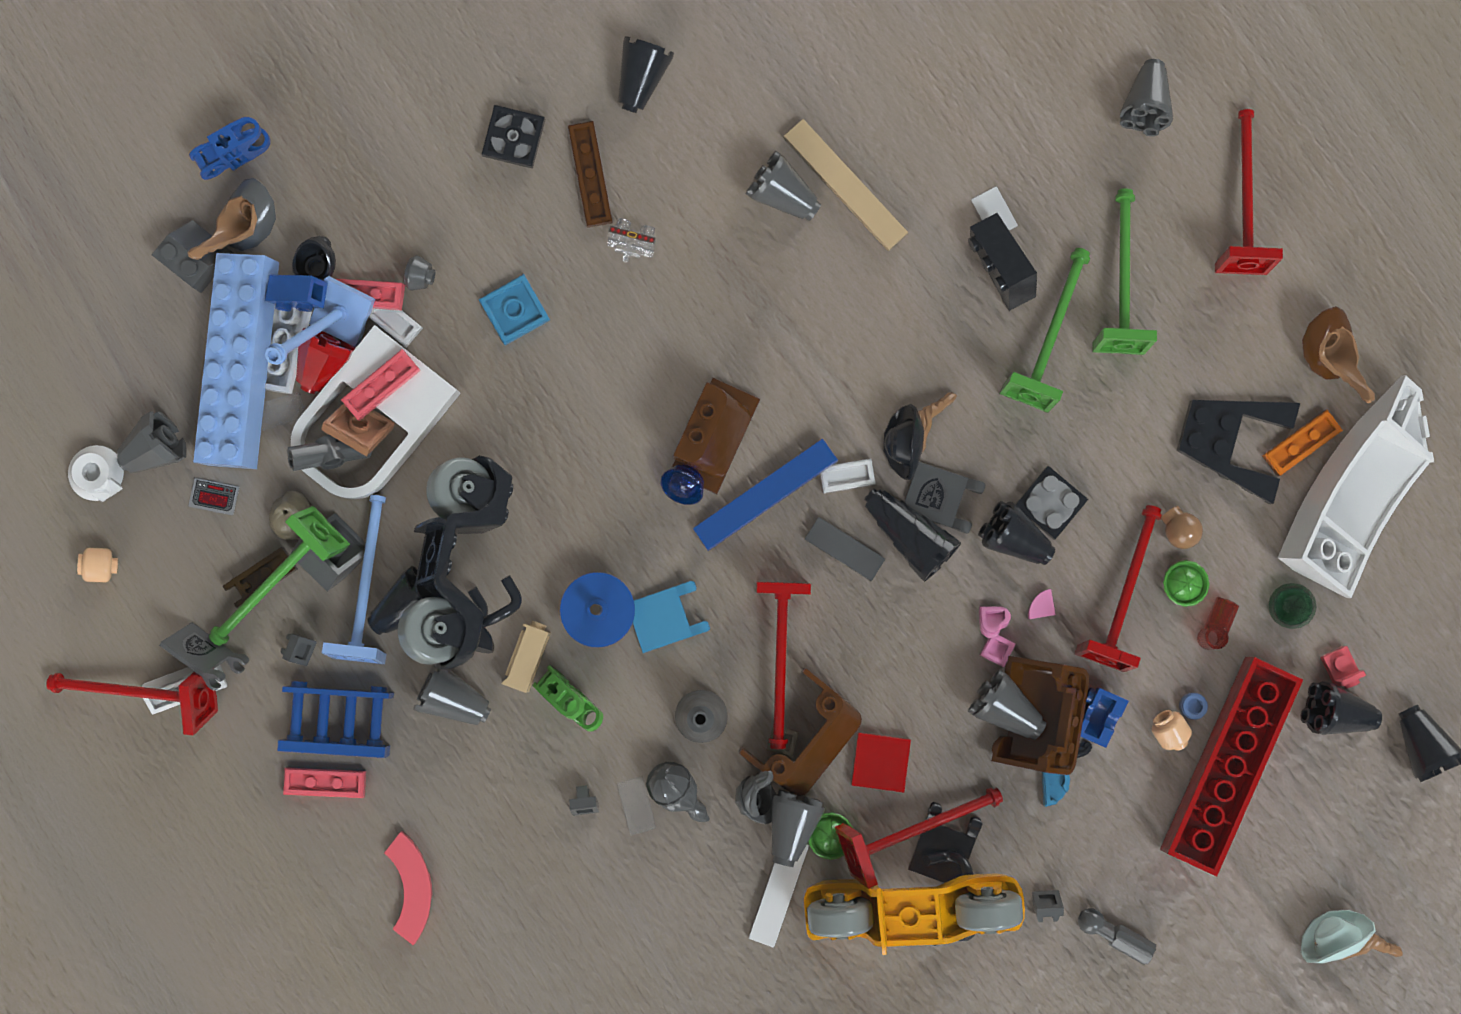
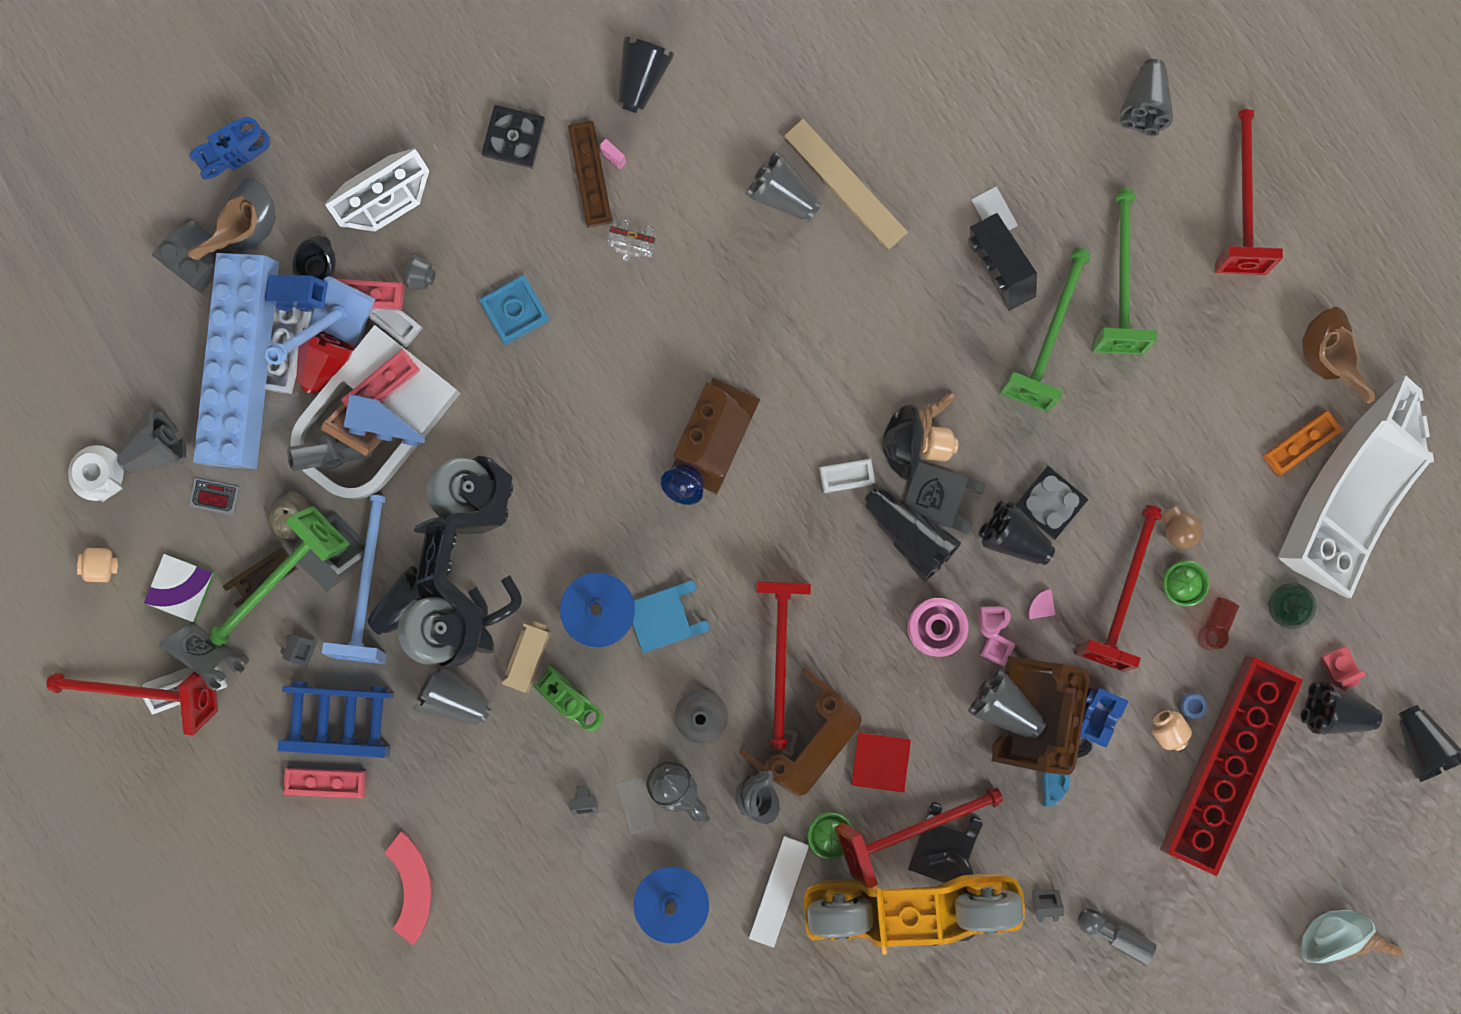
blue tile [693,439,838,551] -> none
dark grey cone [772,789,825,867] -> none
dark grey tile [804,517,885,581] -> none
black wing [1177,400,1300,505] -> none
none -> tile [144,554,215,622]
none -> white wedge [325,148,429,231]
none -> medium blue slope [343,394,426,447]
none -> bright pink tile [600,139,626,169]
none -> blue piece [633,866,709,944]
none -> bright pink wheel [907,598,968,657]
none -> light nougat head [922,426,958,462]

